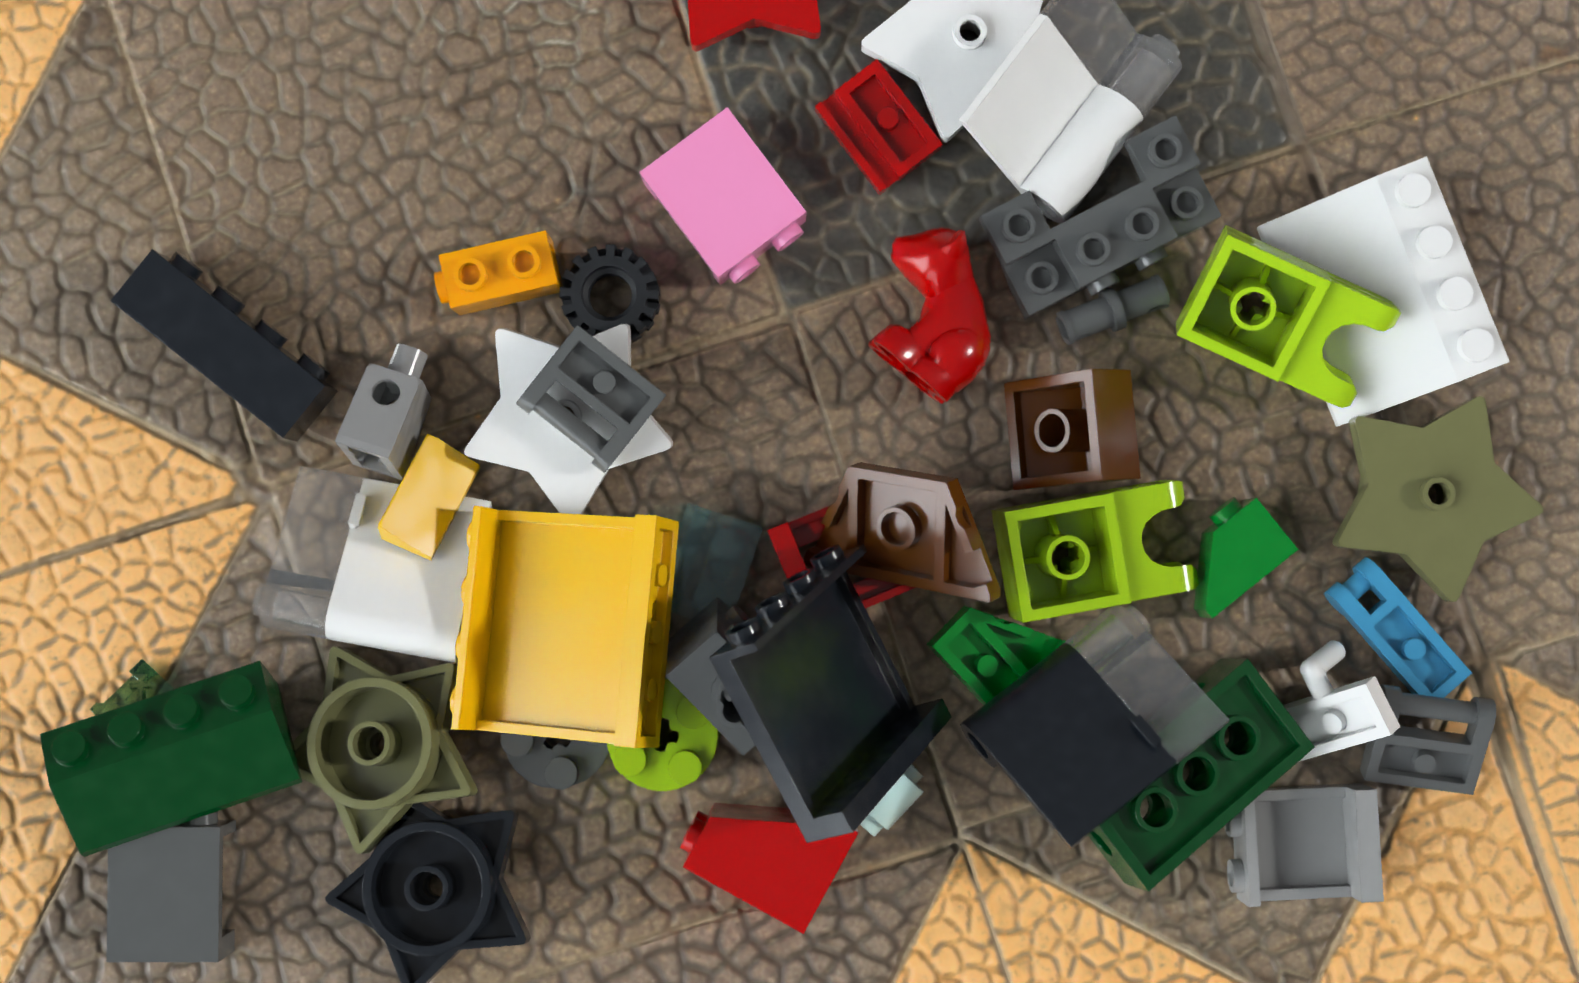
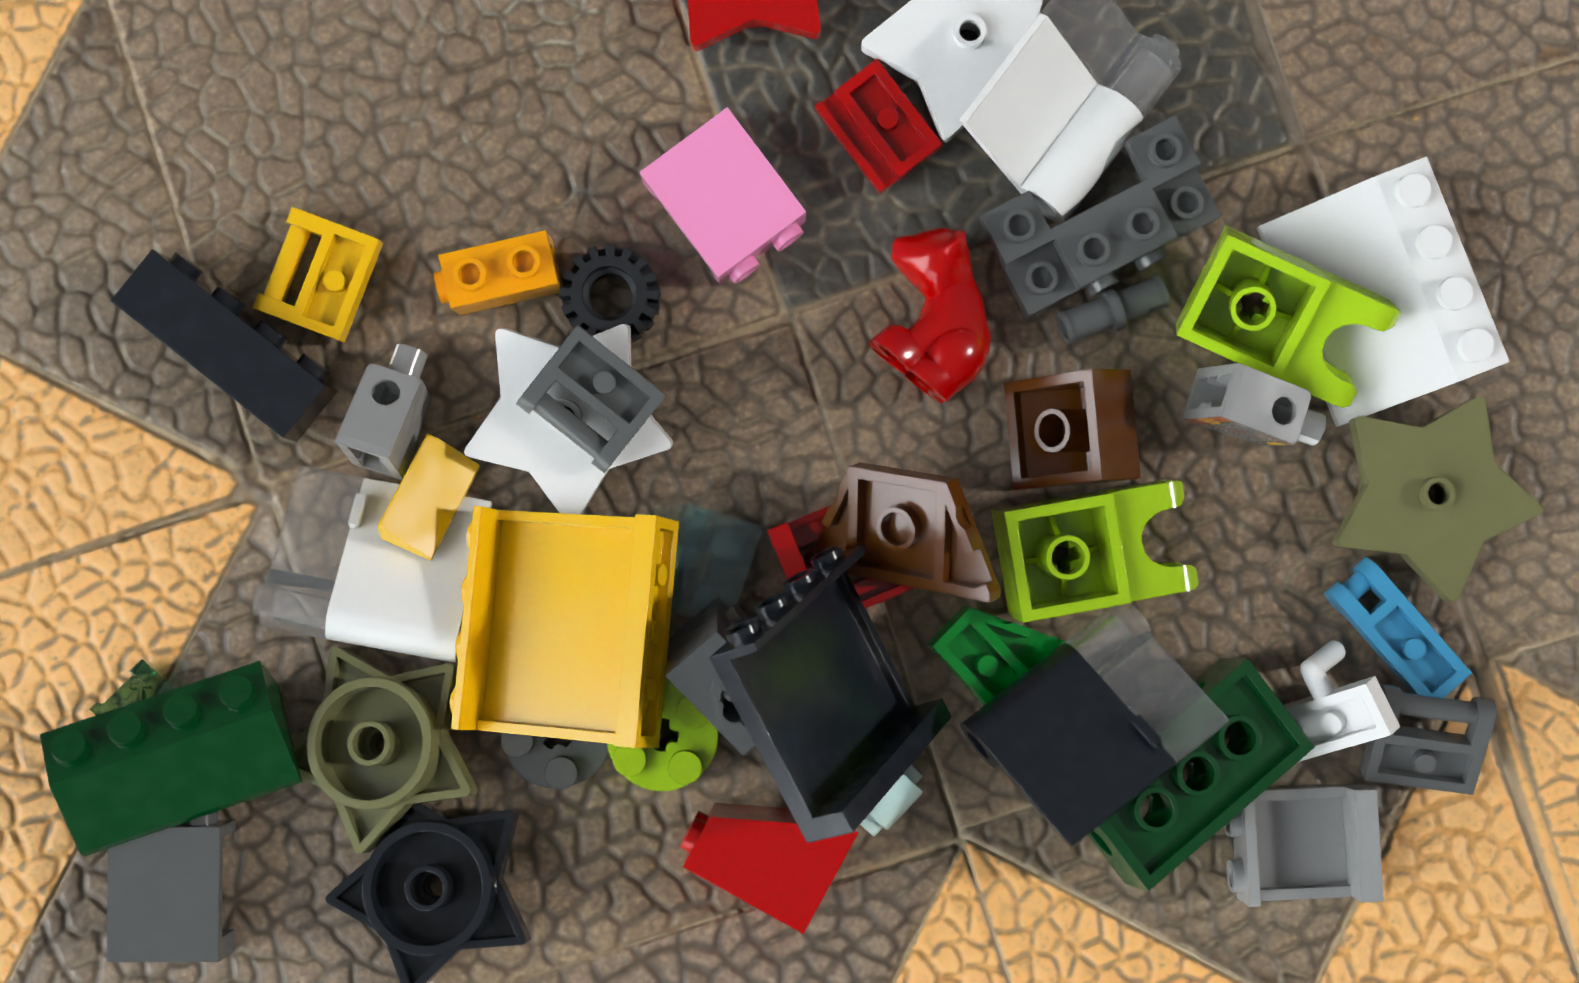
green slope [1194,497,1299,619] -> none
none -> yellow plate [252,207,383,343]
none -> light grey torso [1182,363,1326,446]

